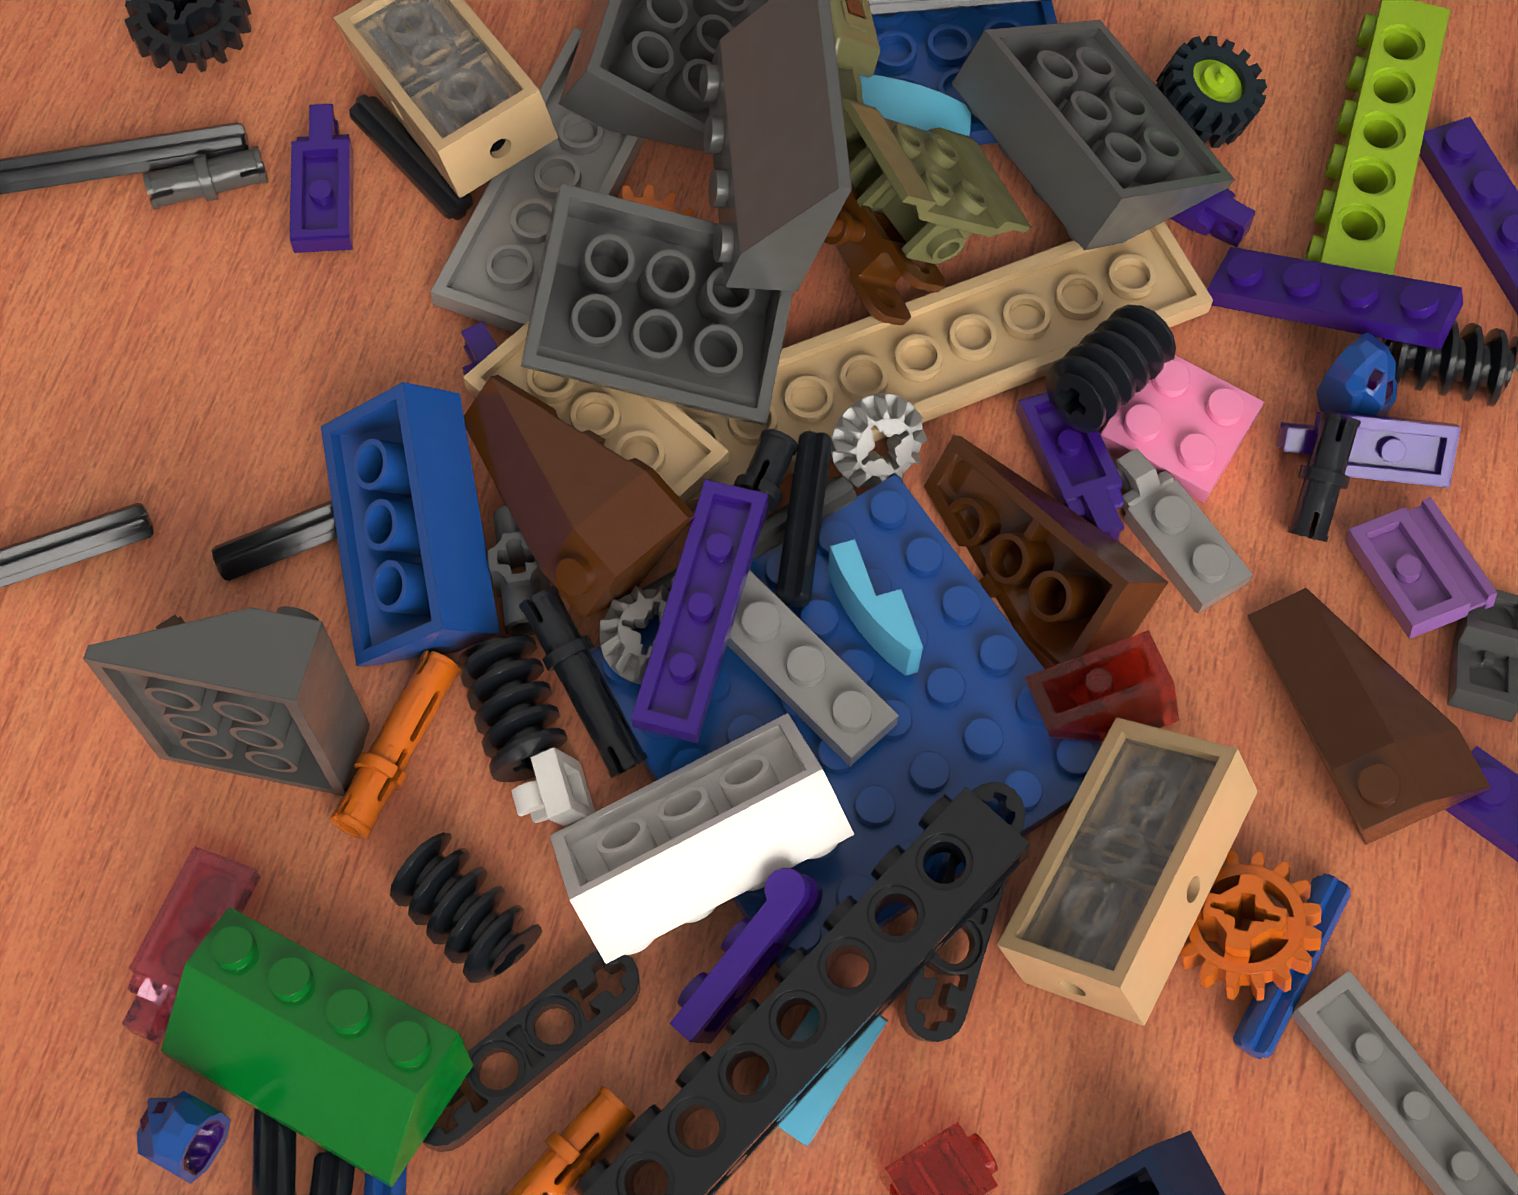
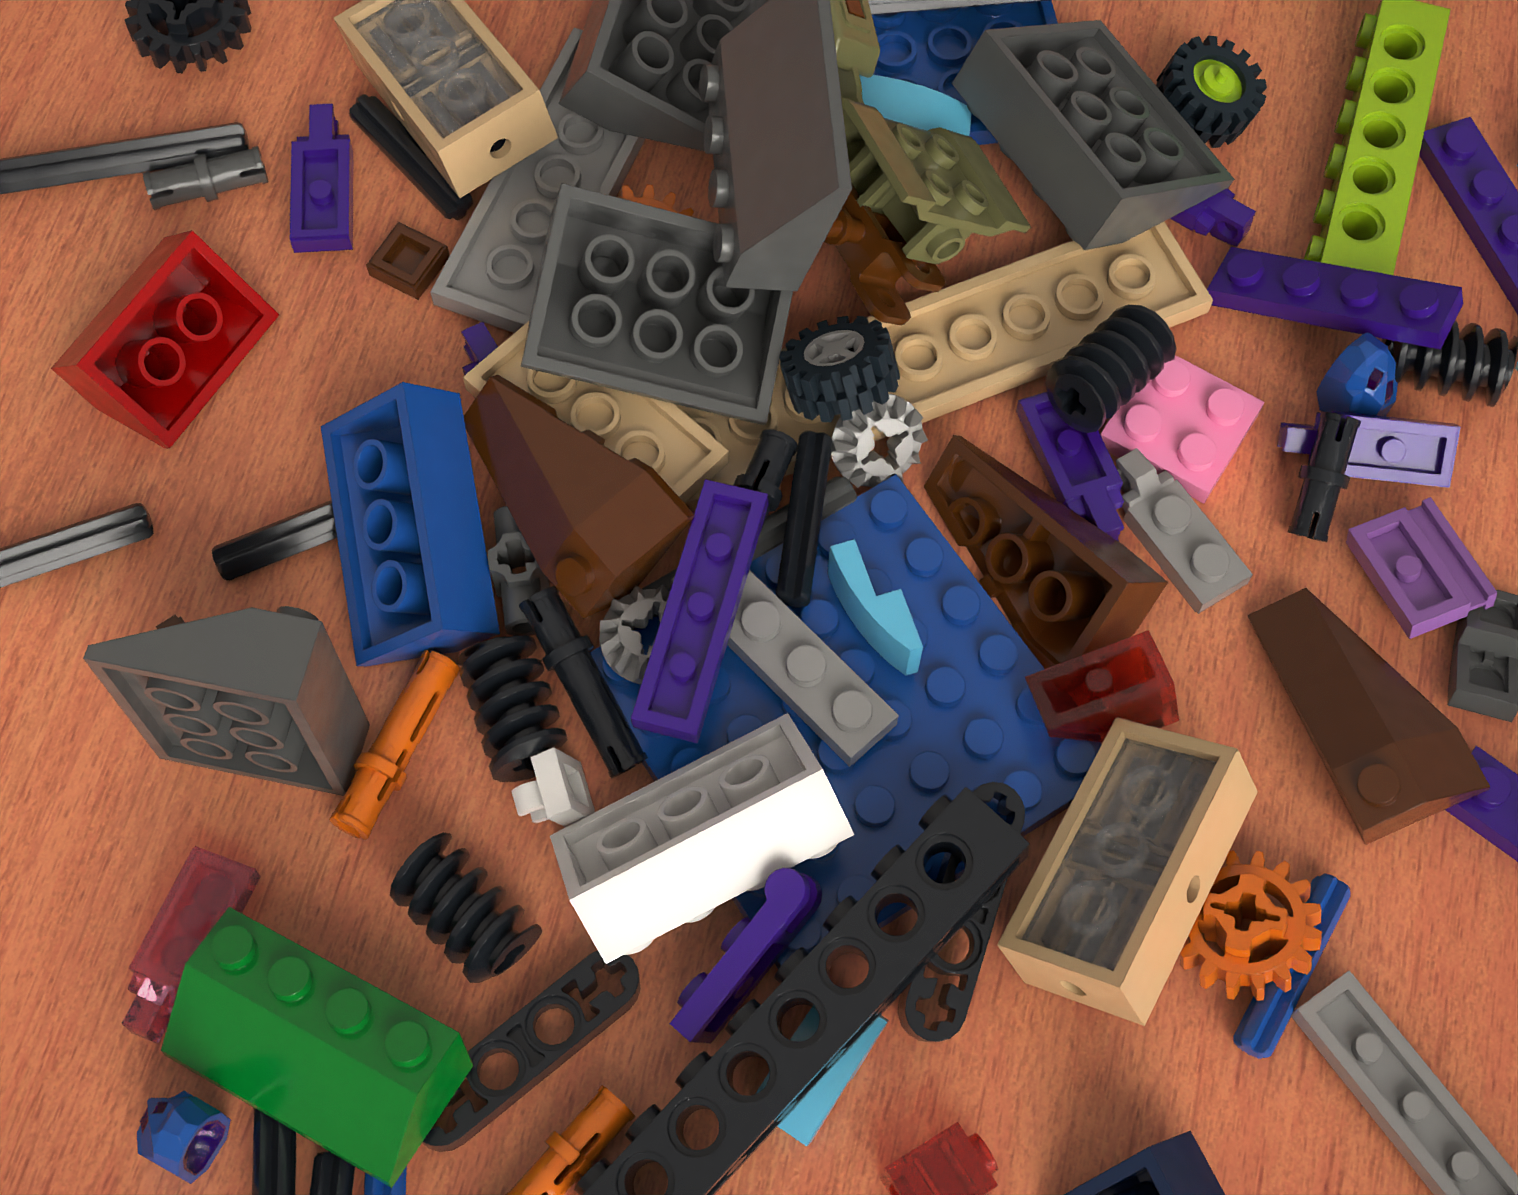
none -> red slope [51,230,279,449]
none -> reddish brown tile [366,222,450,300]
none -> black wheel [779,316,900,422]

